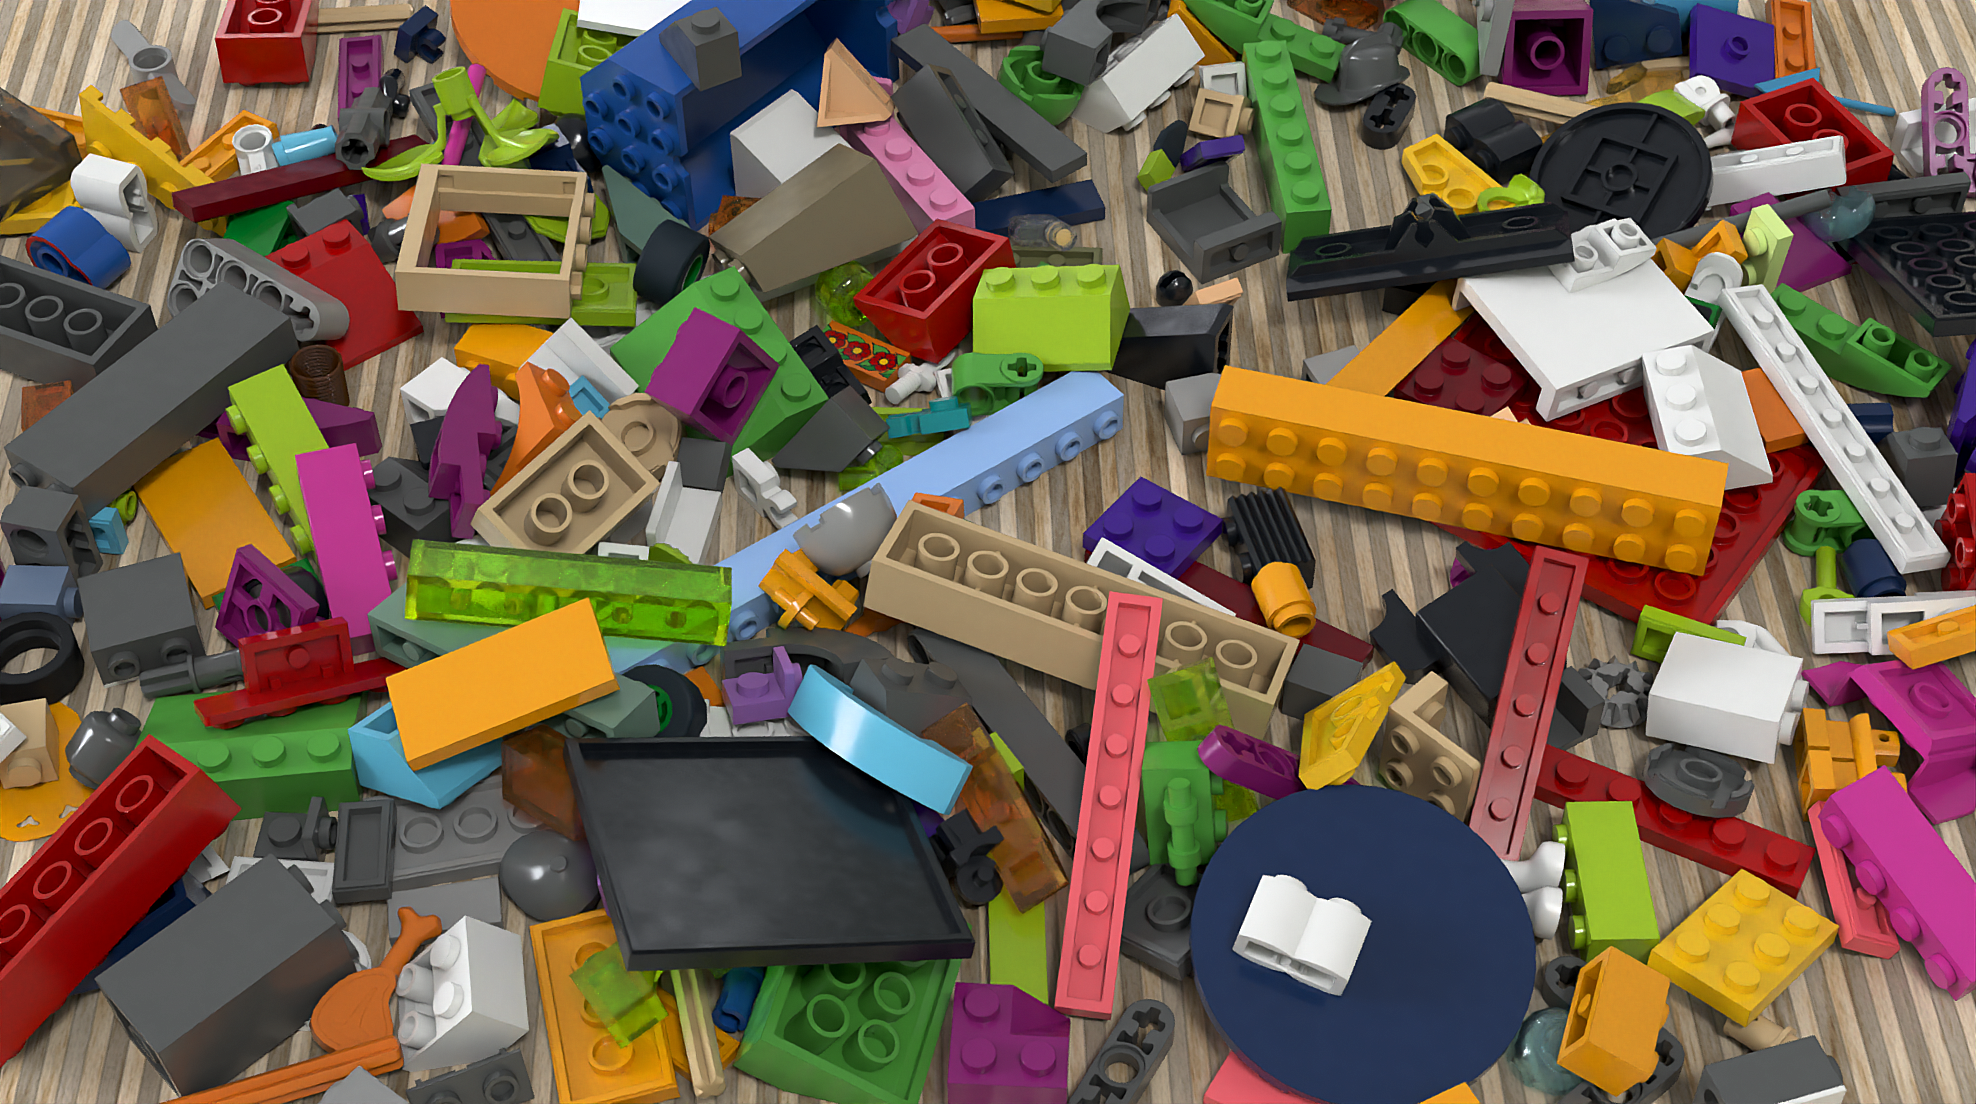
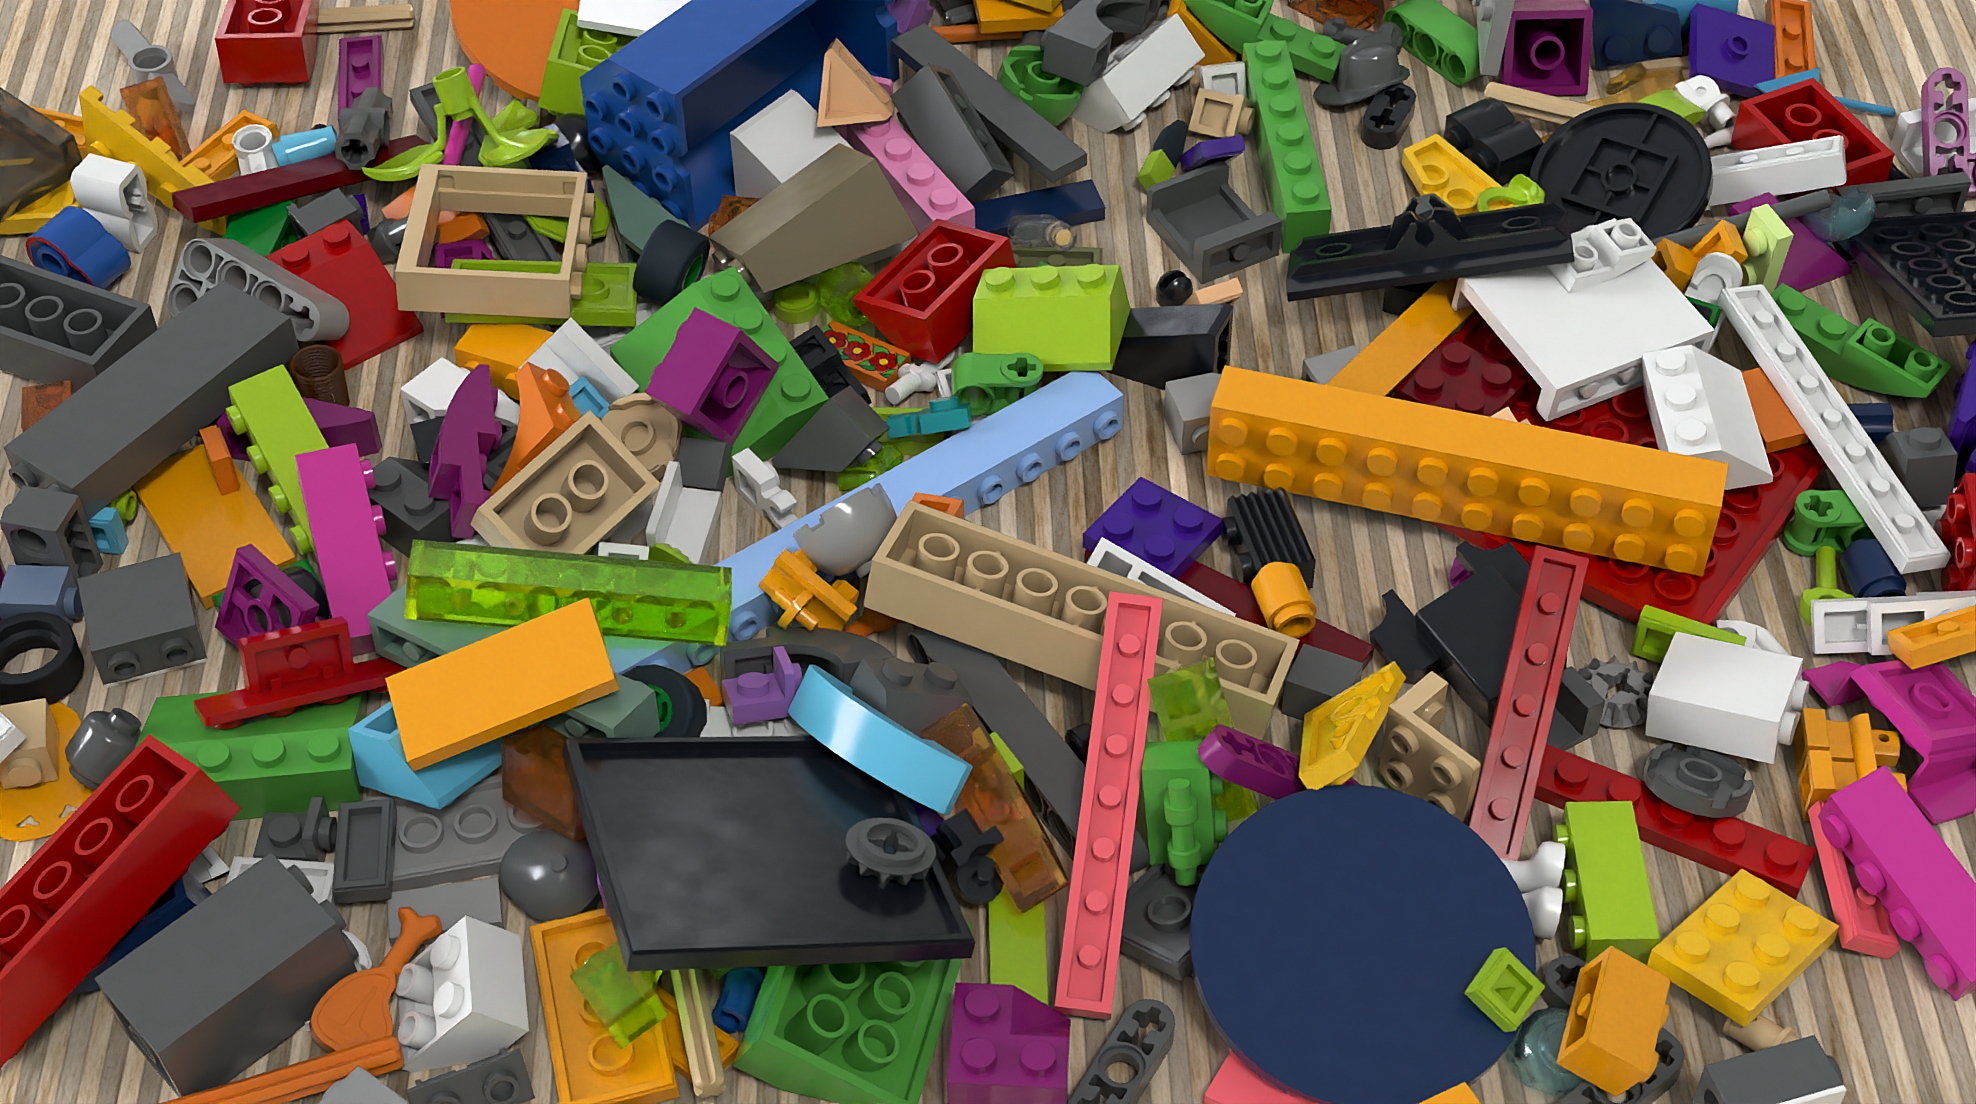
dark grey axle [139,648,244,699] -> none
black arm [379,68,411,118] -> none
dark blue tile [394,5,446,64] -> none
dark grey slope [659,7,742,91] -> none
white brick [1232,875,1372,996] -> none
none -> orange tile [199,425,240,496]
none -> lime tile [773,281,819,324]
none -> dark grey gear [844,818,936,885]
none -> lime tile [1464,947,1546,1032]

